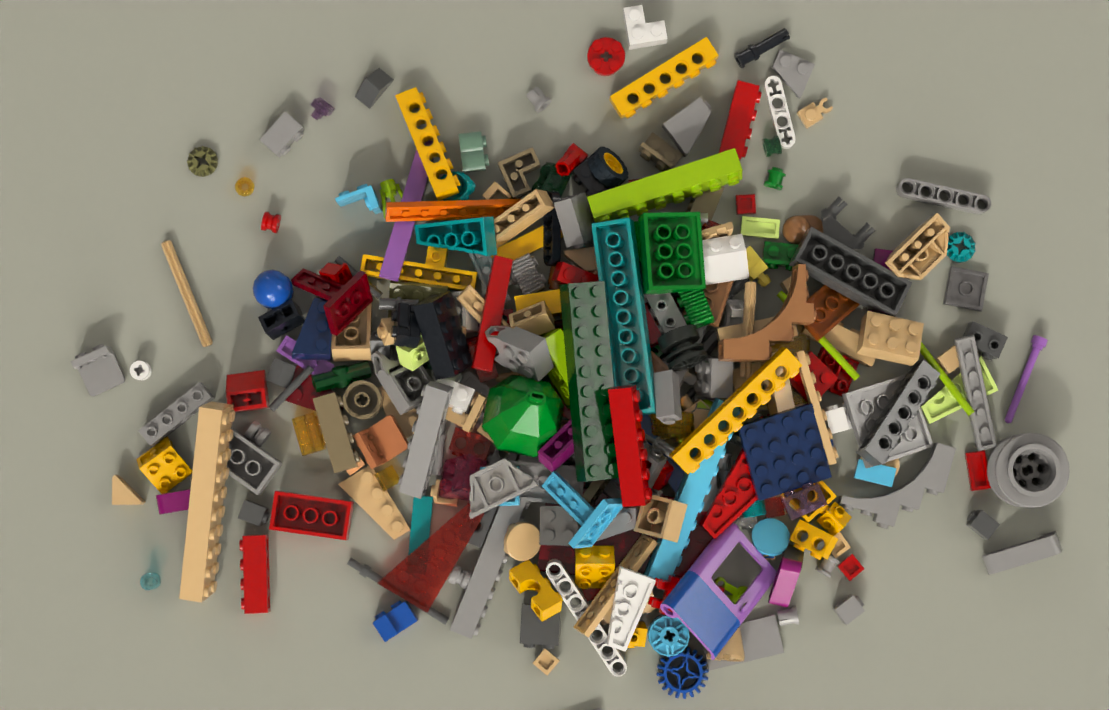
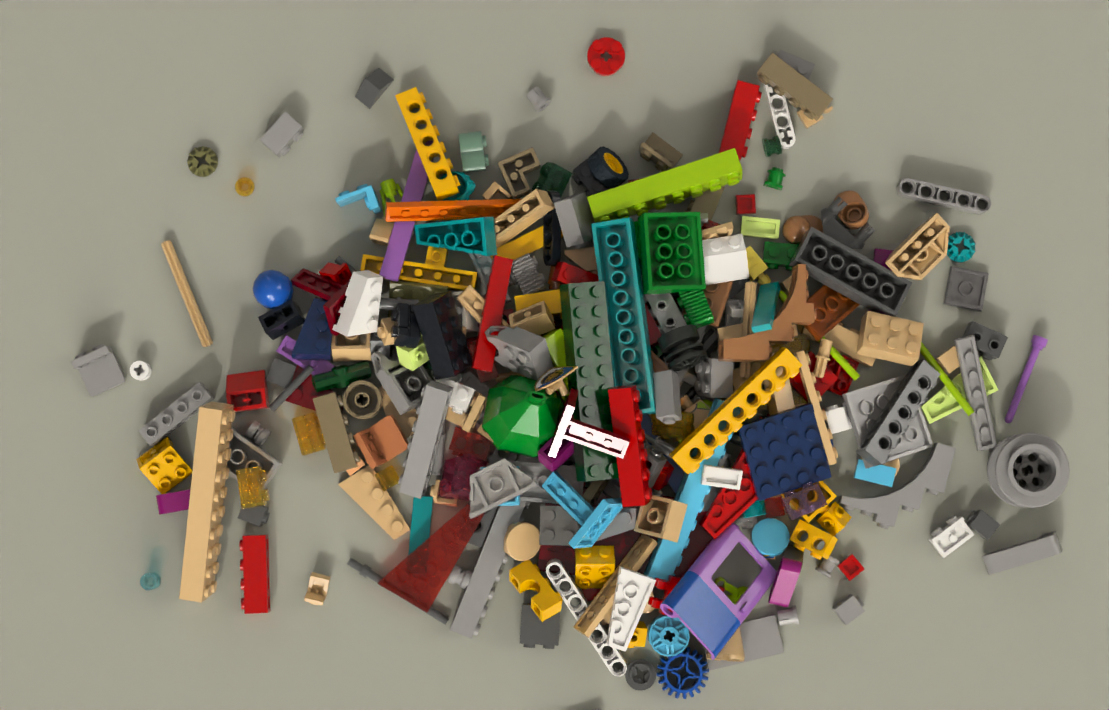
tan slope [112,475,146,505] -> none
red wheel [261,211,281,233] -> none
red brick [269,491,354,540] -> none
clear purple tile [311,97,335,120] -> none
blue brick [373,600,419,642] -> none
tan plate [533,648,560,676] -> none
red piece [555,143,588,176] -> none
yellow brick [609,37,719,119] -> none
white brick [623,5,667,50] -> none
light grey slope [662,97,711,157] -> none
black pin [734,28,790,68] -> none
tan plate [823,532,851,559] -> none
red tile [965,450,991,491] -> none
none -> clear yellow brick [236,466,270,509]
none -> tan bracket [304,572,331,605]
none -> white wedge [332,270,383,337]
none -> tan slope [369,216,394,246]
none -> shield [534,366,578,396]
none -> piece [548,388,630,459]
none -> dark grey gear [625,659,656,691]
none -> white tile [700,464,743,490]
none -> teal tile [751,282,780,333]
none -> dark tan brick [757,53,833,121]
none -> tan axle [813,339,833,378]
none -> medium nougat cap [834,191,869,230]
none -> white bracket [929,516,974,558]

